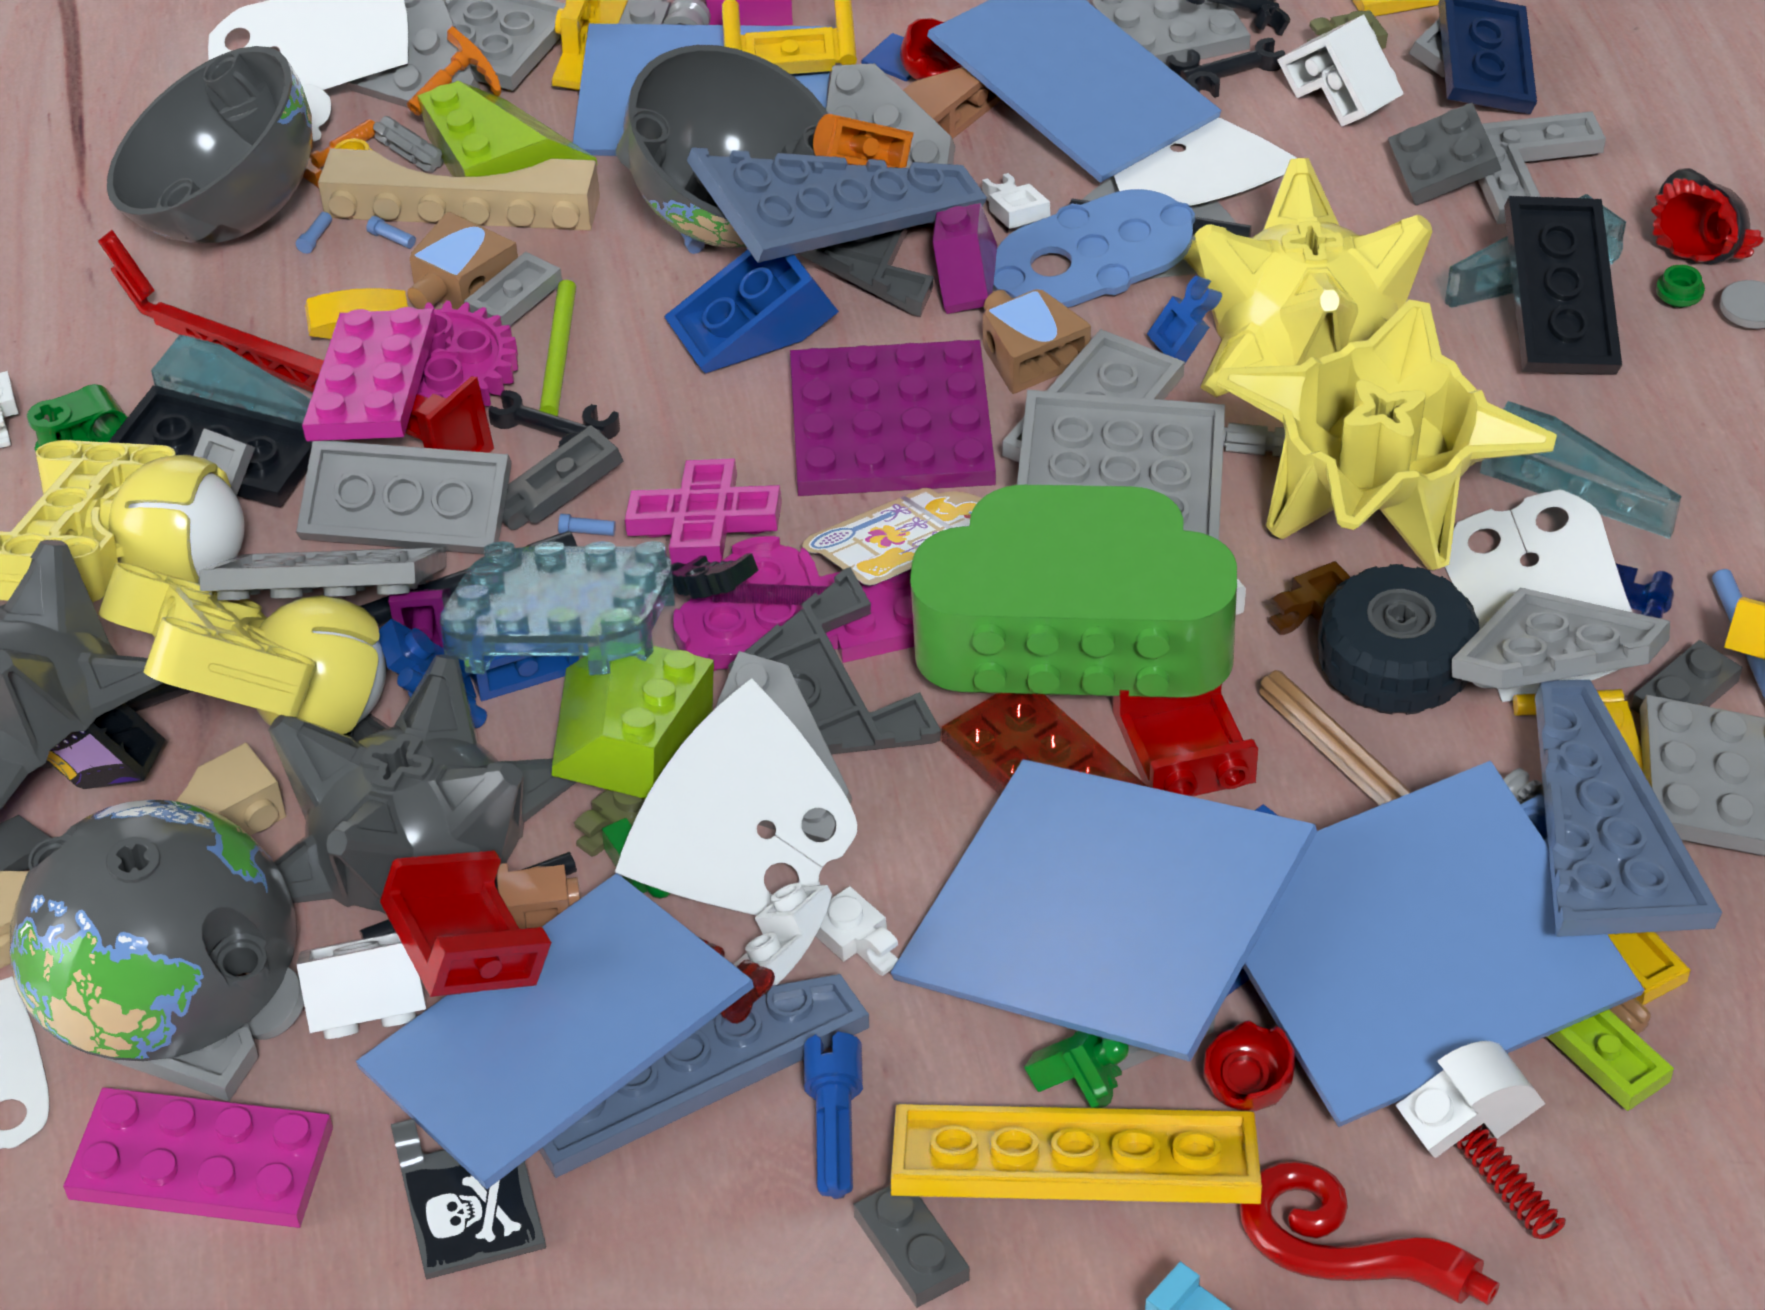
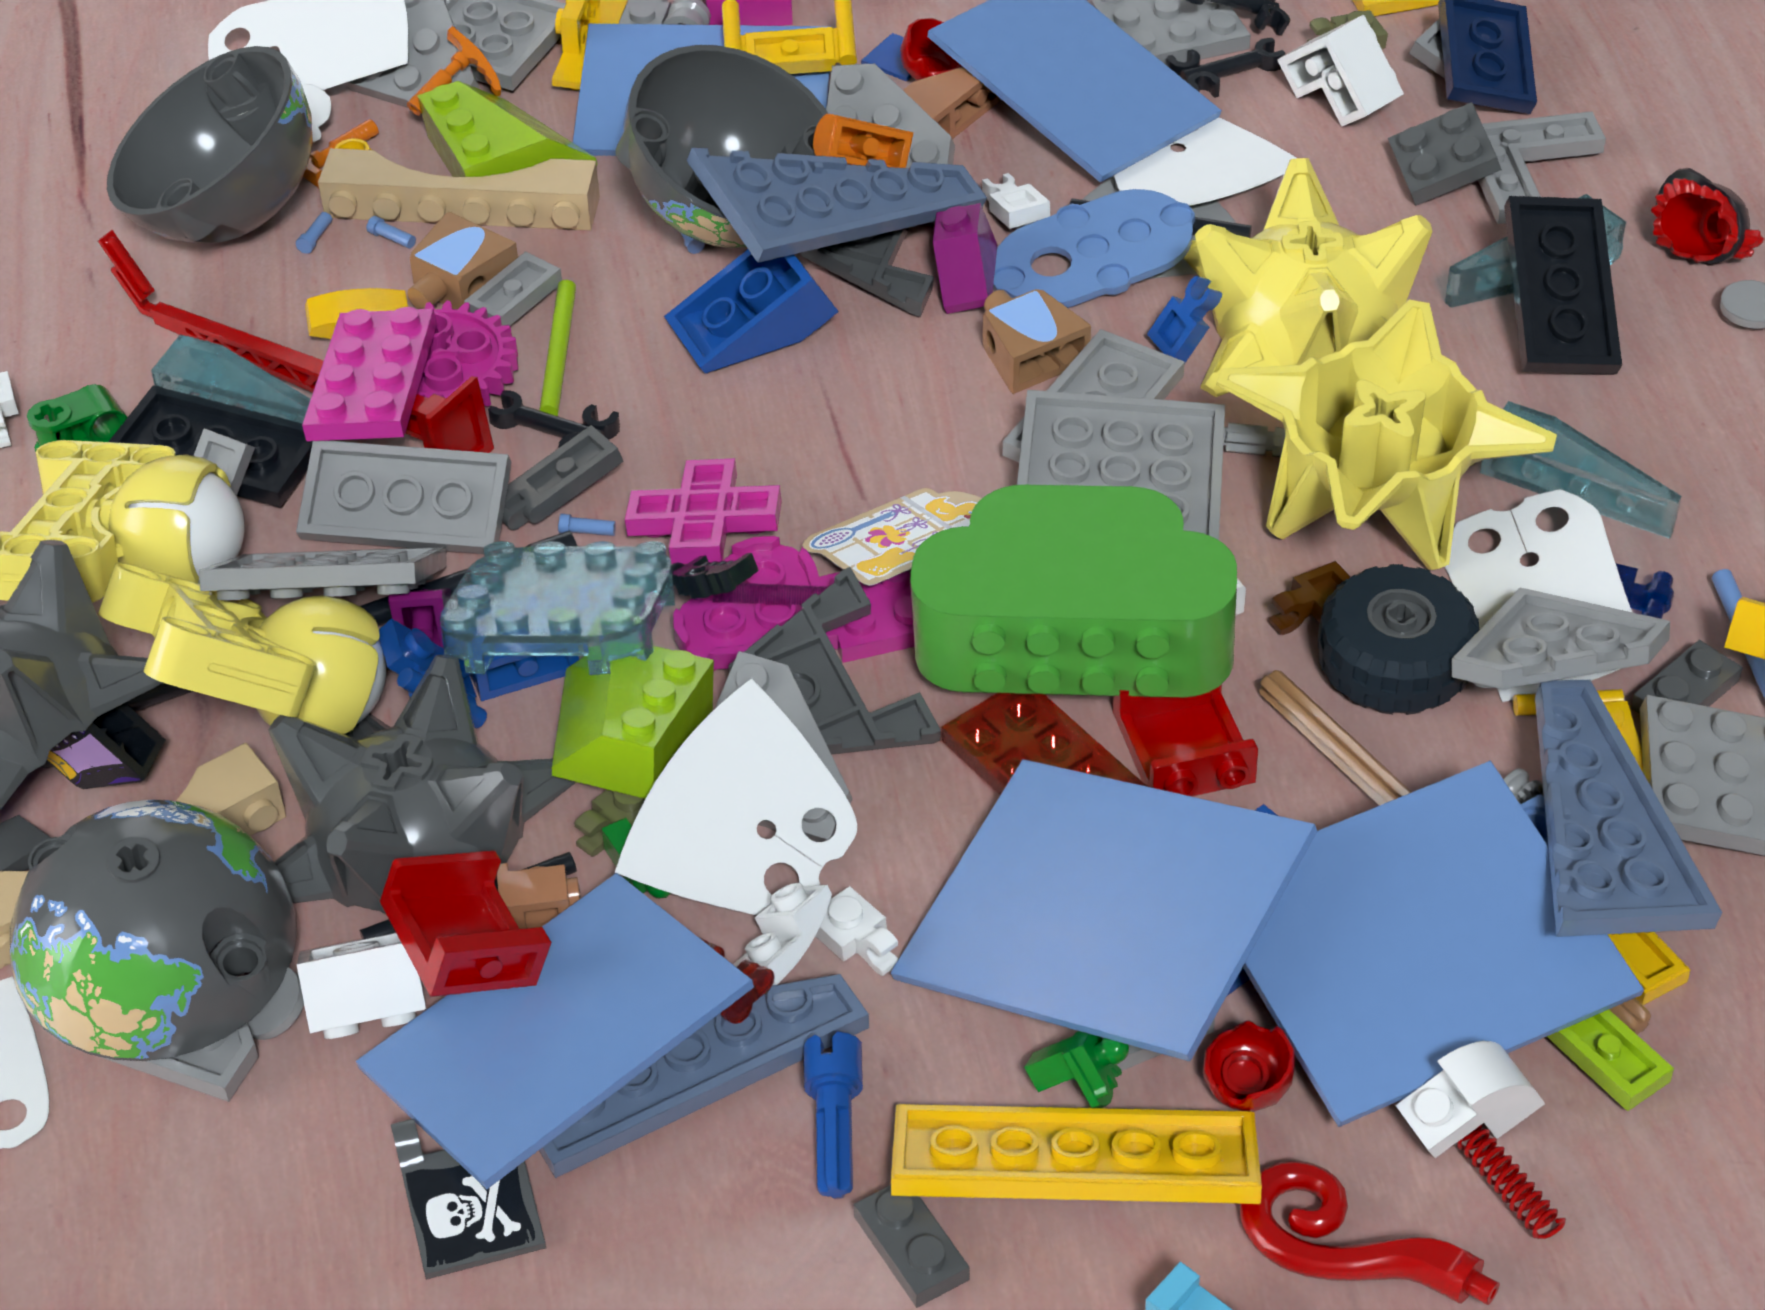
dark pink plate [63,1087,333,1228] -> none
light grey axle [373,116,444,173] -> none
magenta plate [790,340,996,496] -> none
green plate [1656,265,1705,308] -> none

